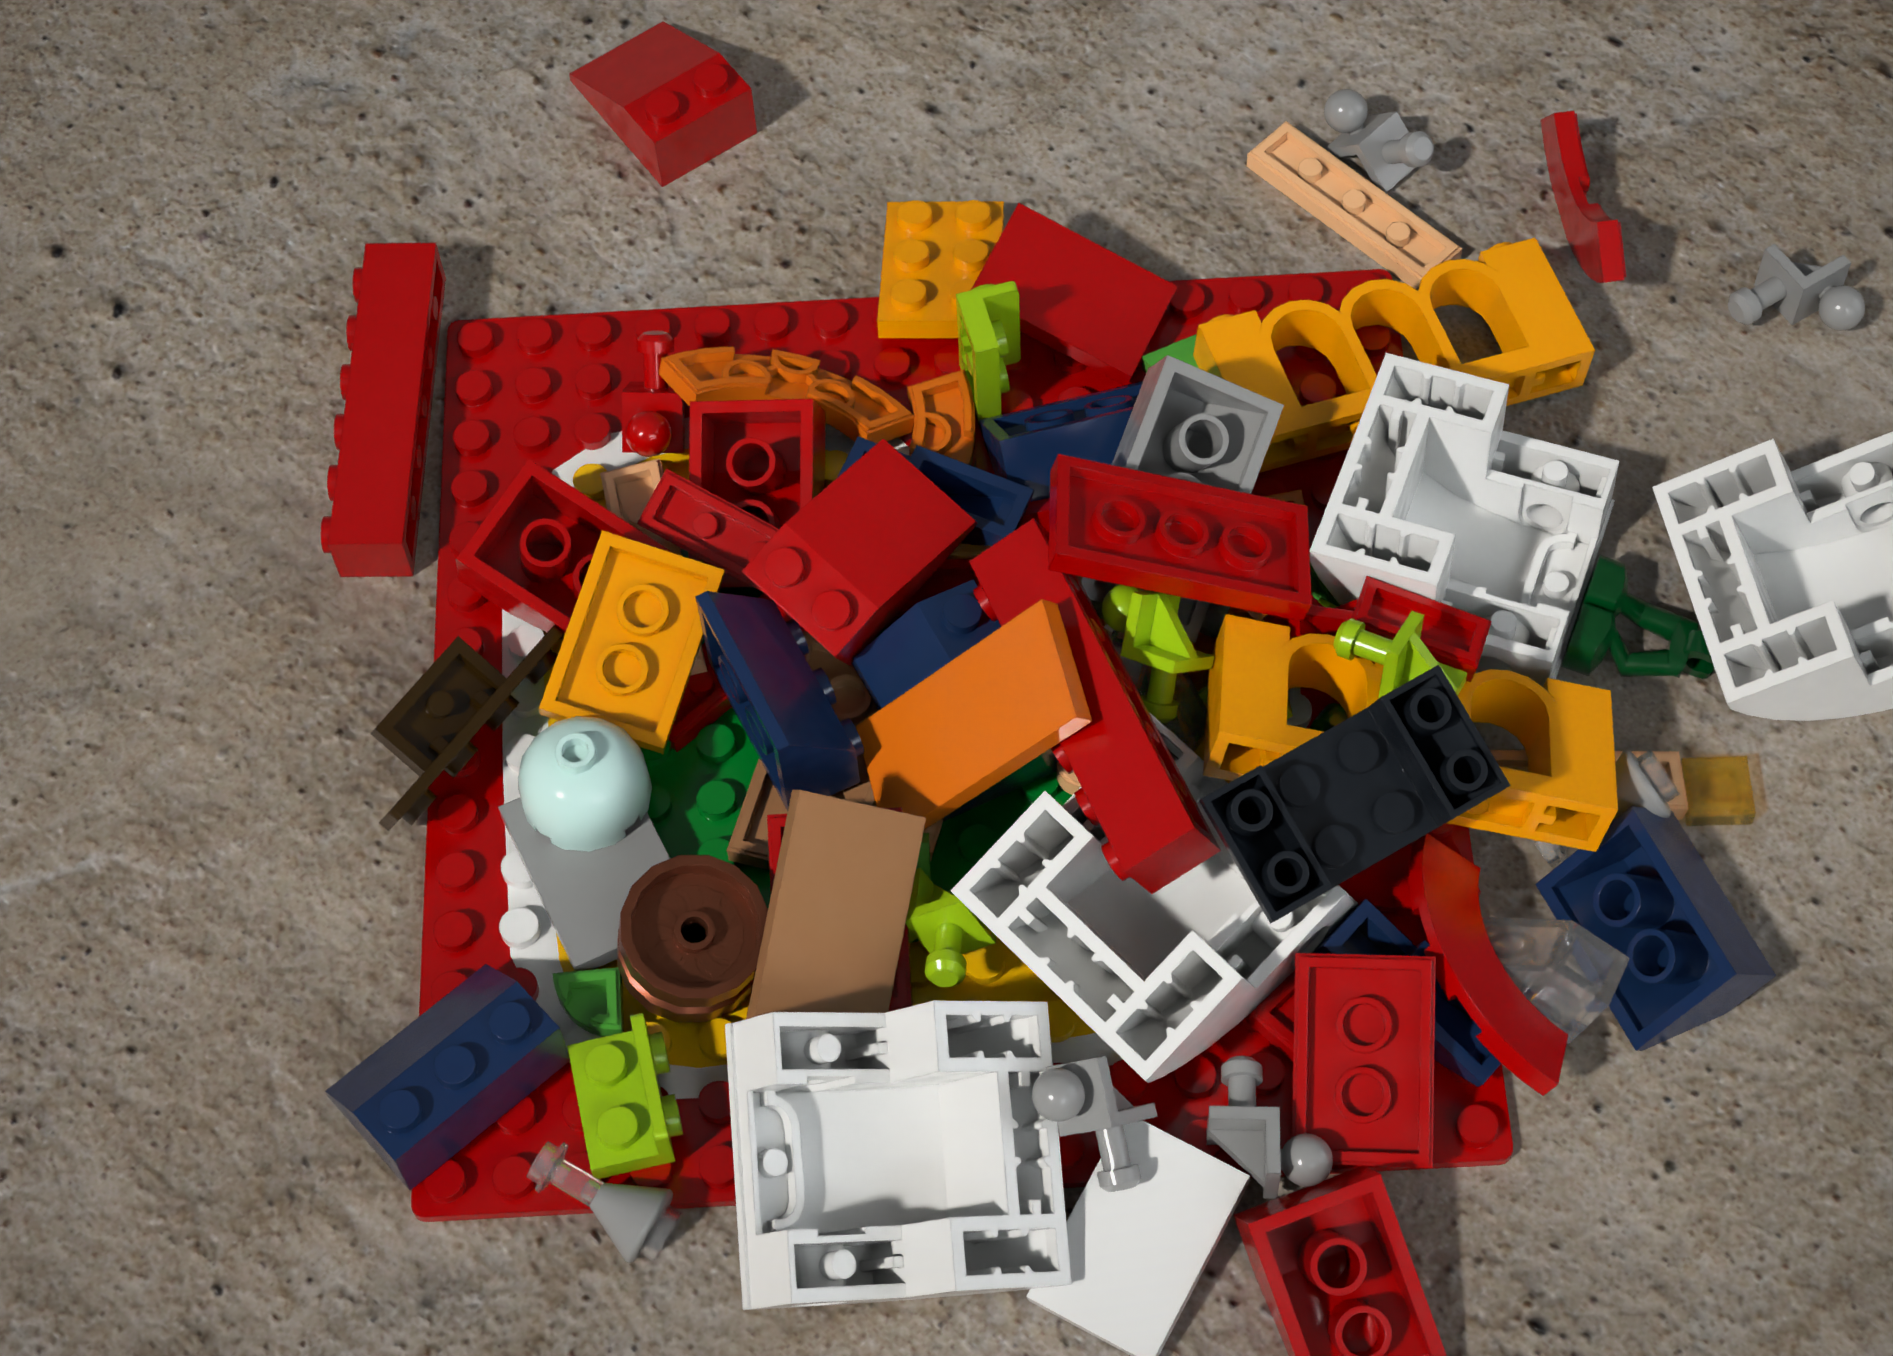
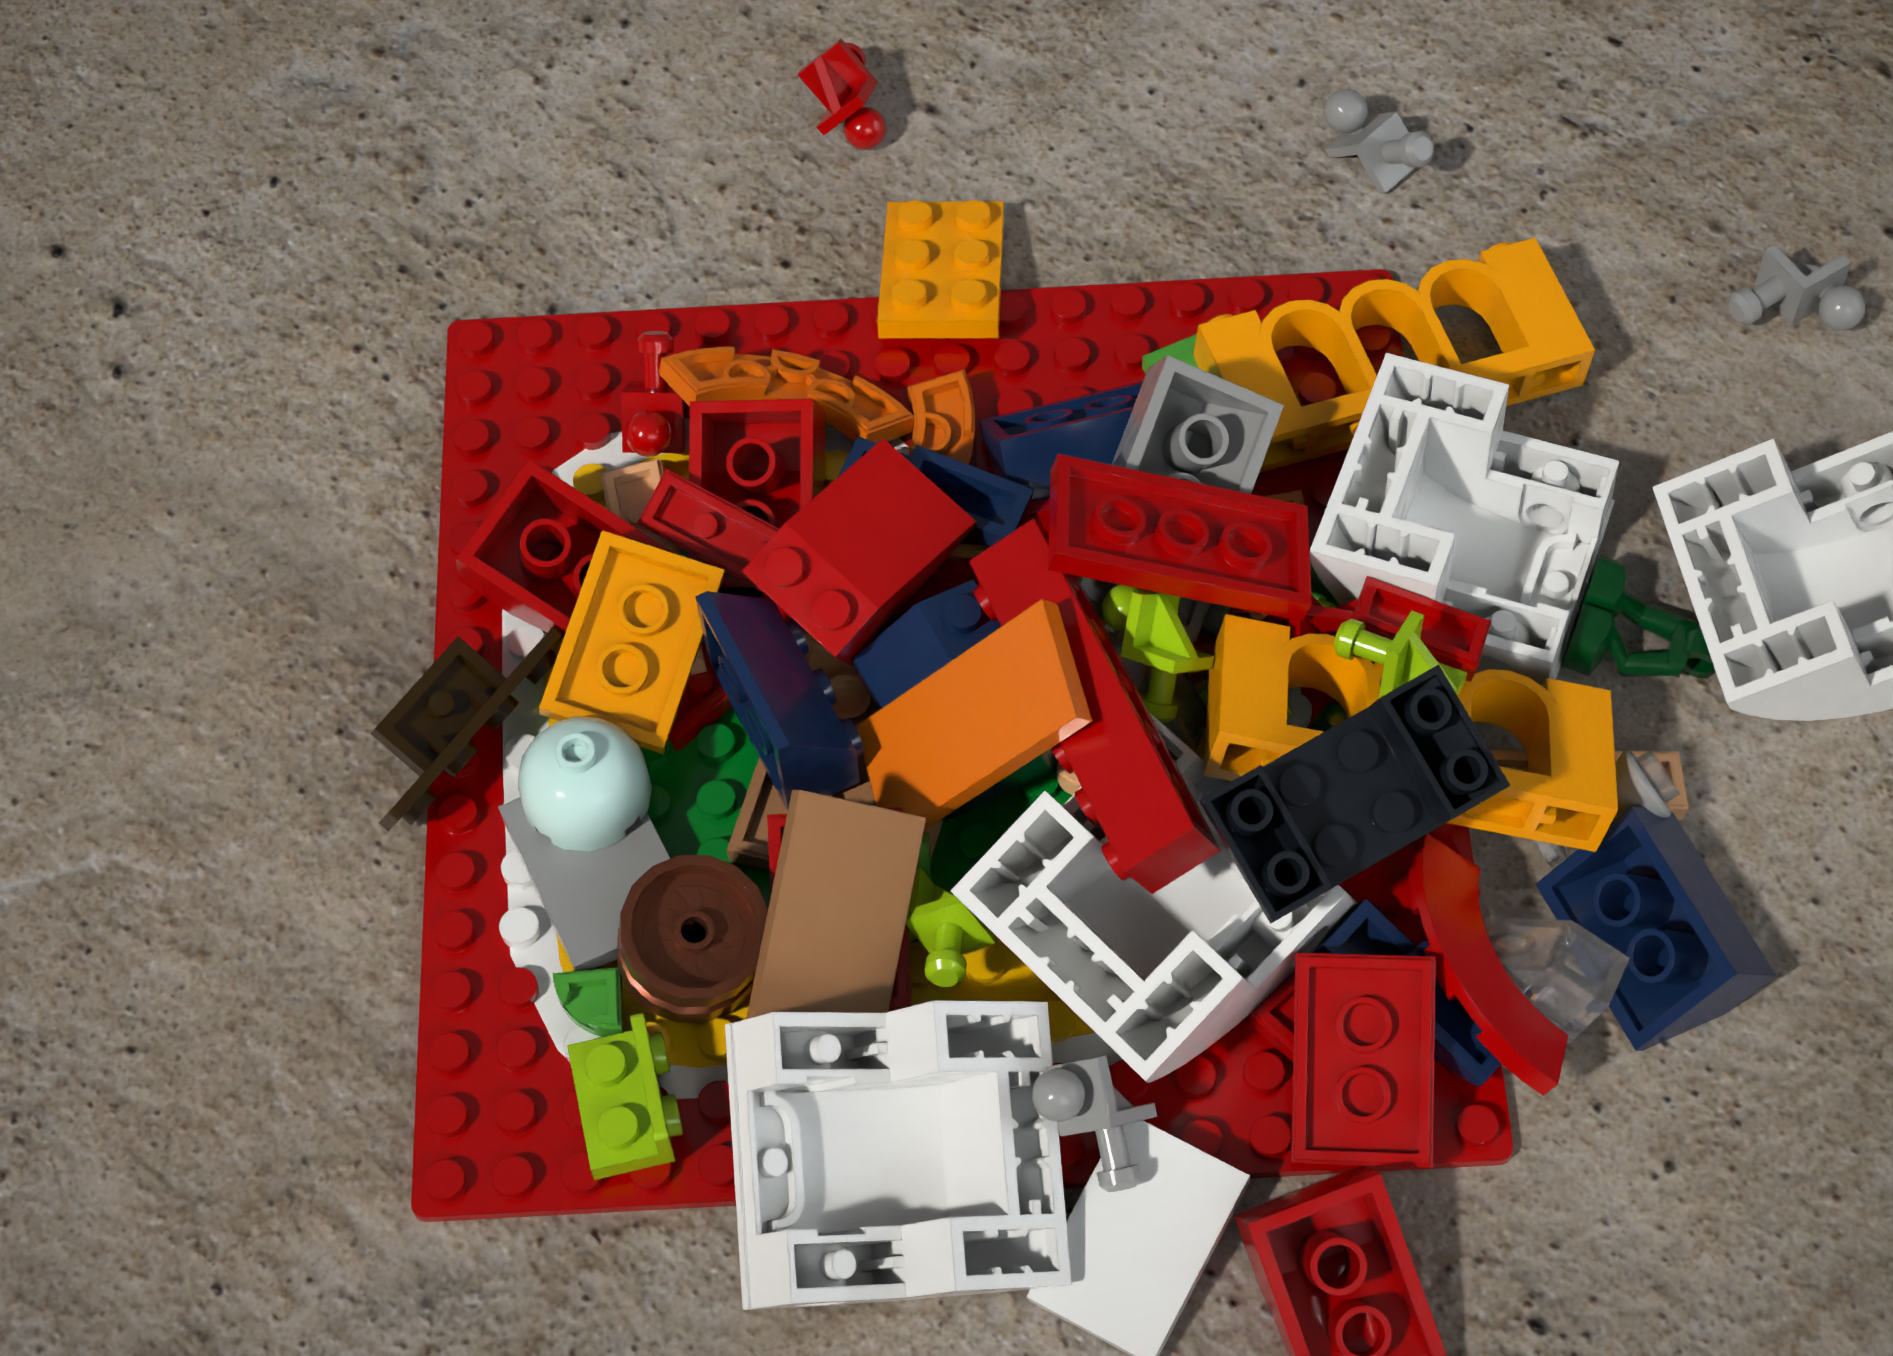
red brick [321,243,446,577] -> none
dark blue slope [325,964,570,1191] -> none
piece [527,1141,683,1263] -> none
red slope [569,21,757,187] -> none
lime bracket [956,281,1021,423] -> none
red tile [970,203,1178,386] -> none
light grey piece [1206,1056,1333,1199] -> none
light nougat tile [1246,121,1463,290] -> none
red tile [1540,111,1627,283] -> none
clear yellow tile [1681,756,1756,826] -> none
none -> red piece [797,39,886,150]

